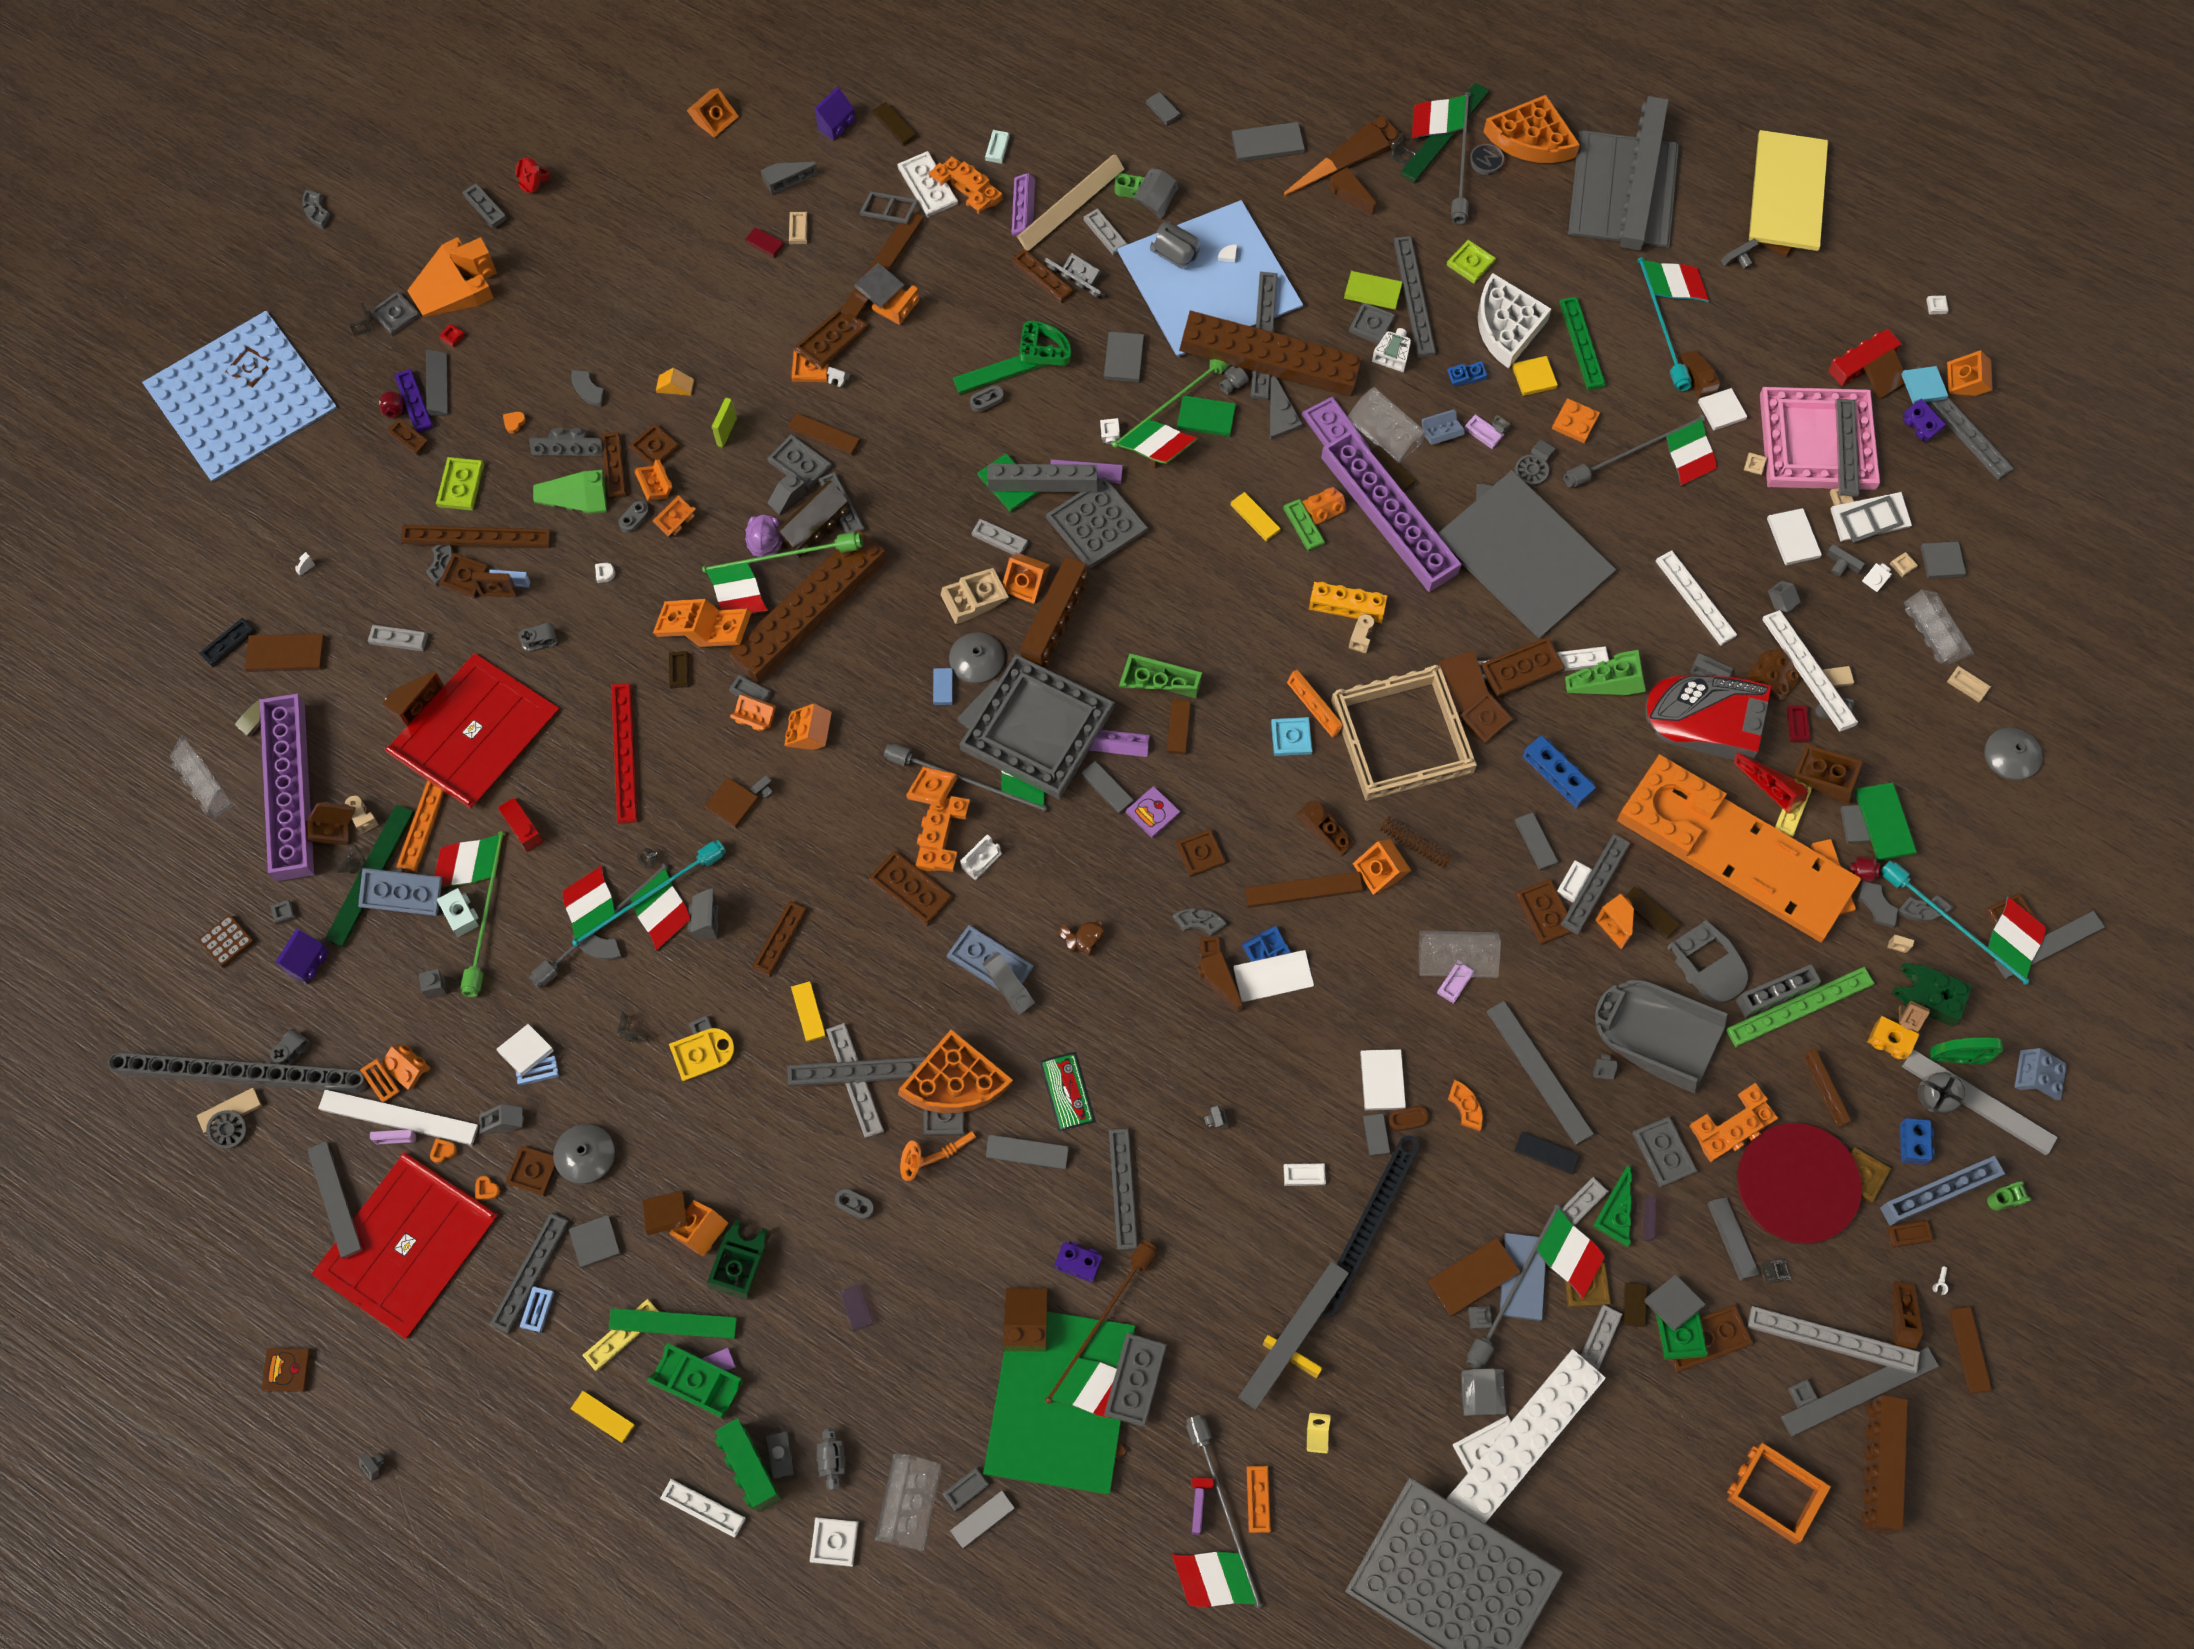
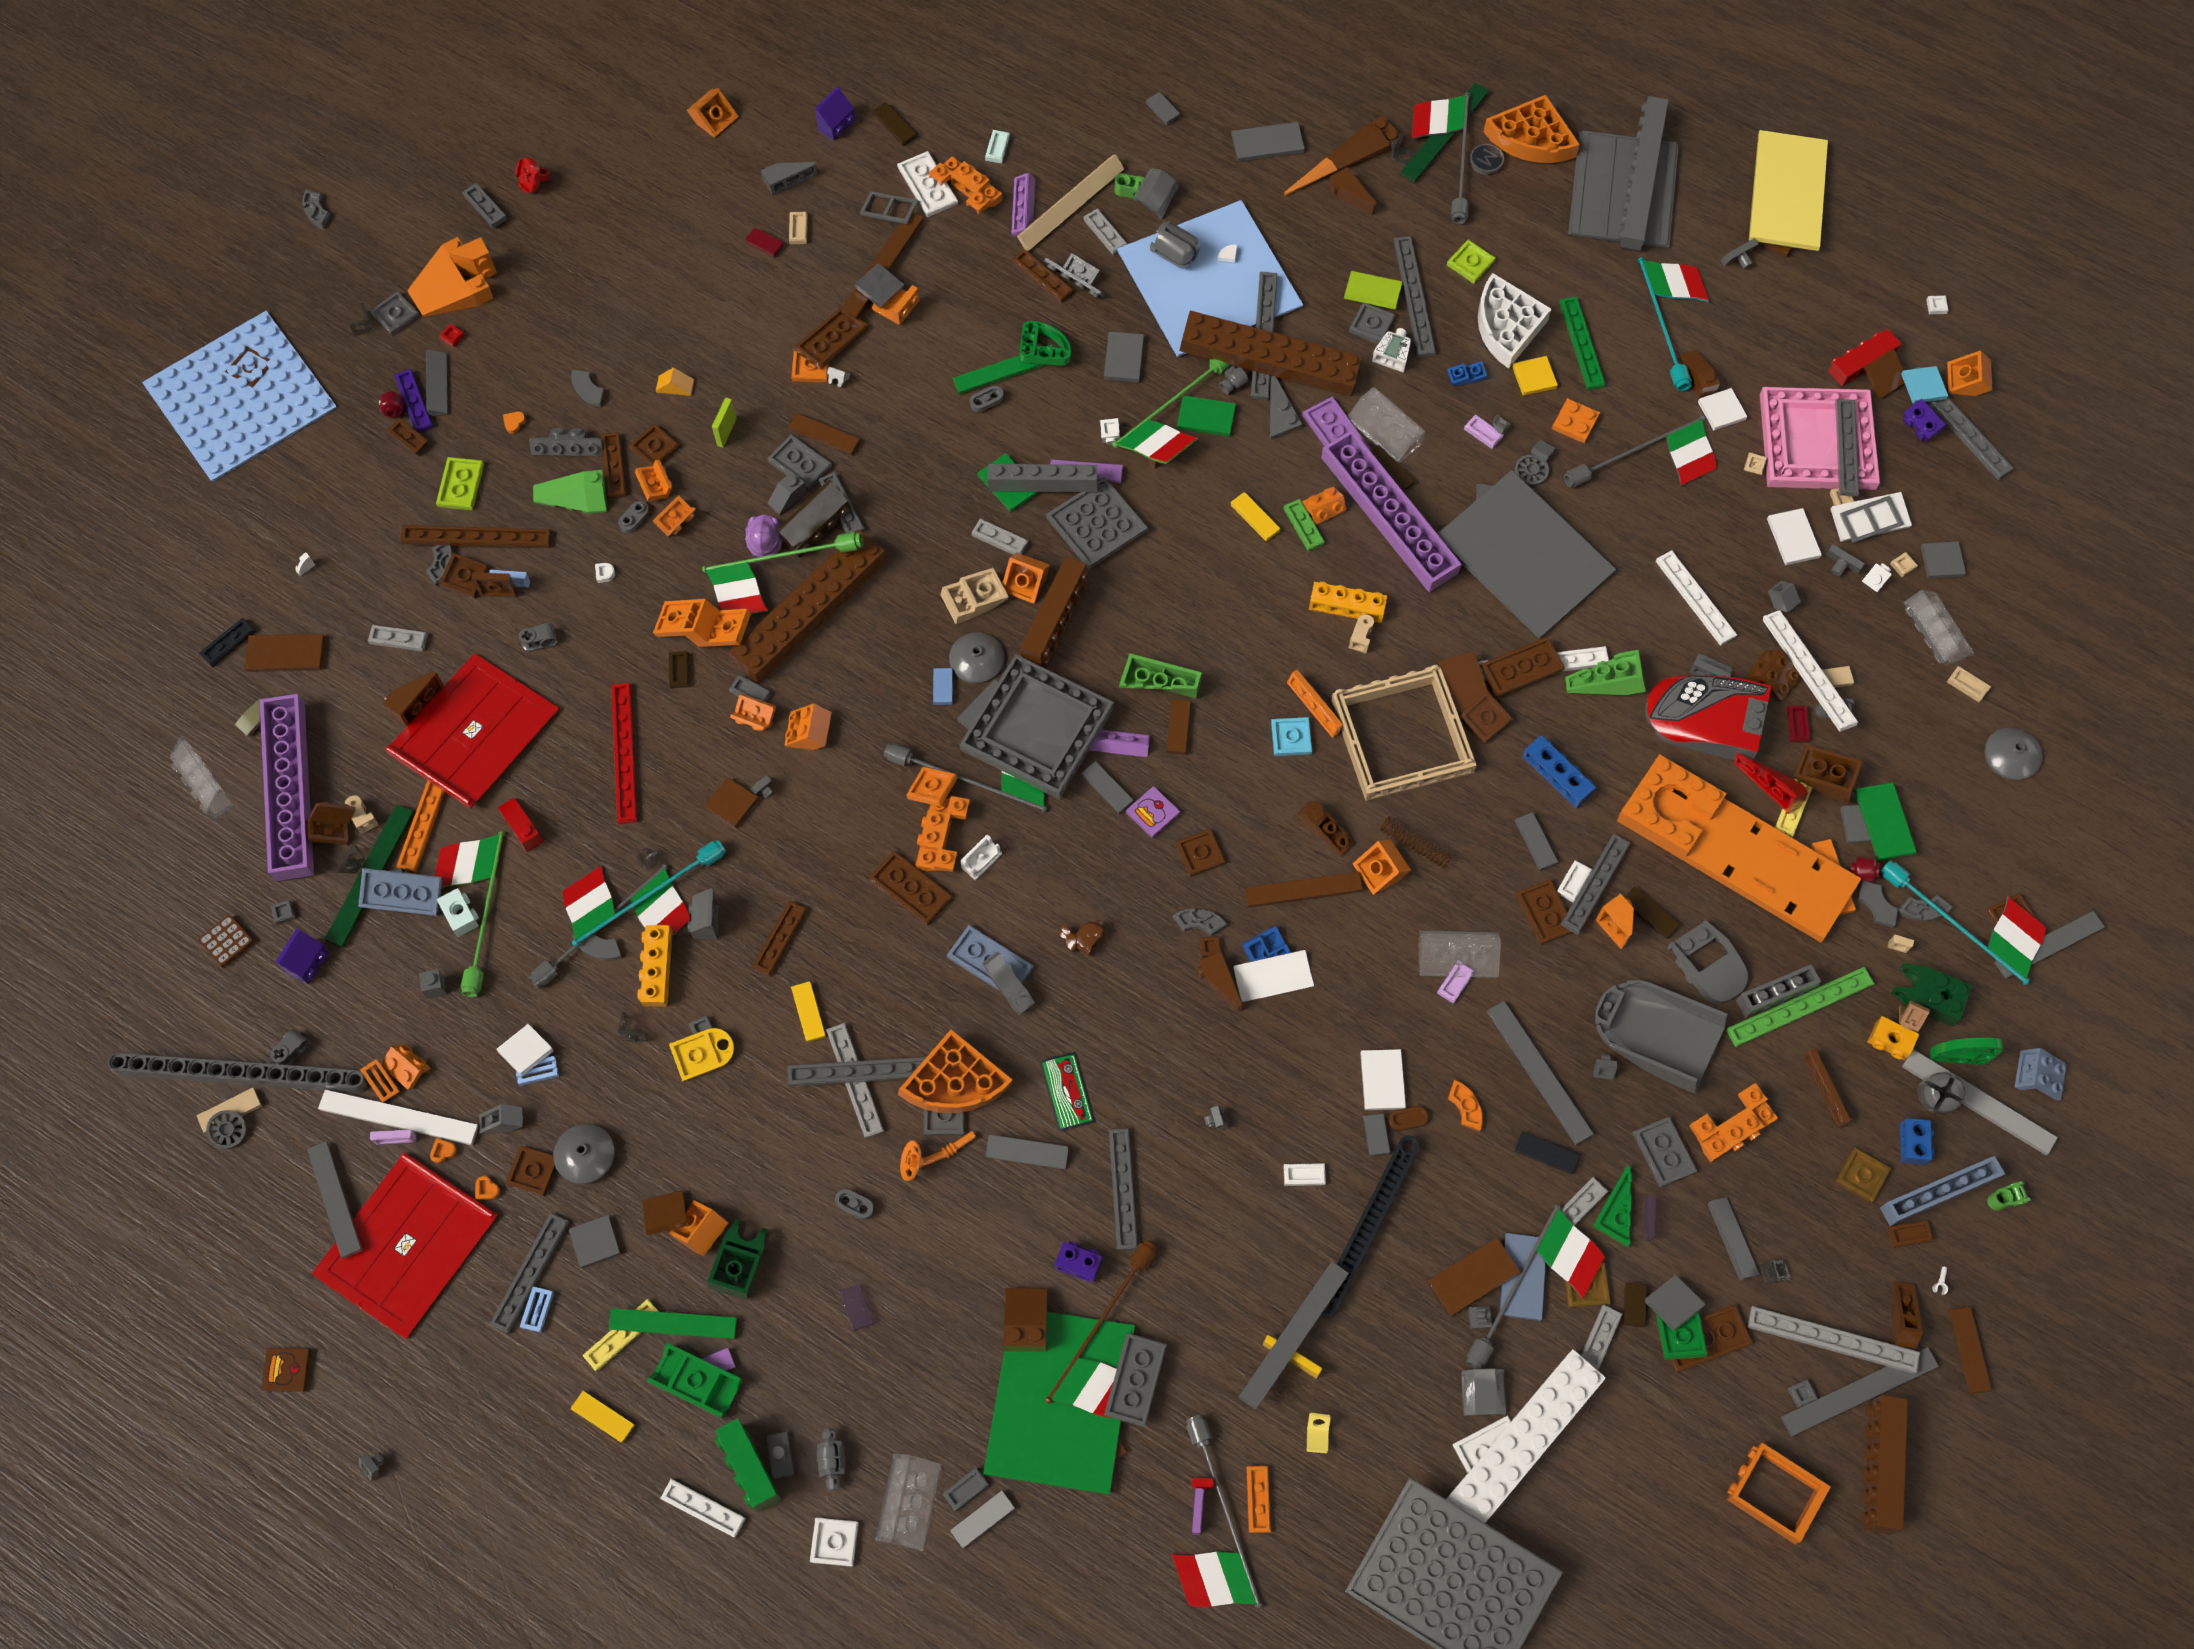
sand blue bracket [1422,409,1464,445] -> none
dark red tile [1737,1123,1862,1244] -> none
none -> light orange brick [638,925,673,1007]

